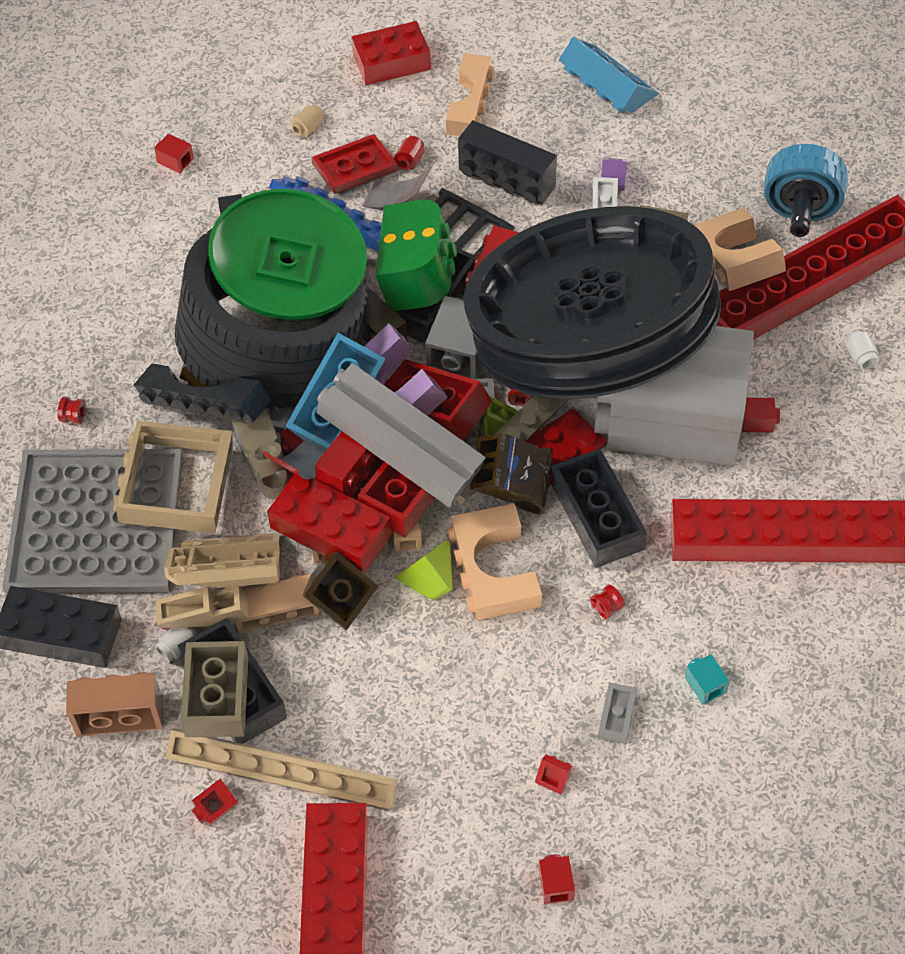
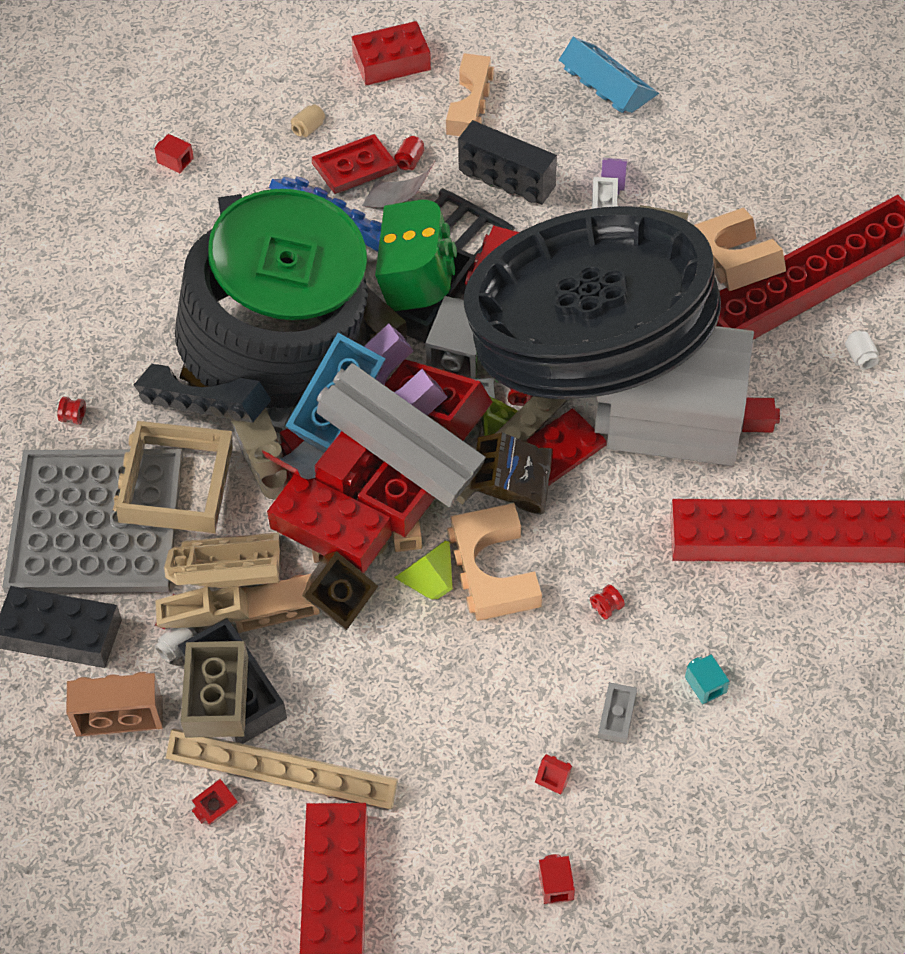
black brick [550,448,647,568] -> none
dark azure wheel [764,144,848,237] -> none

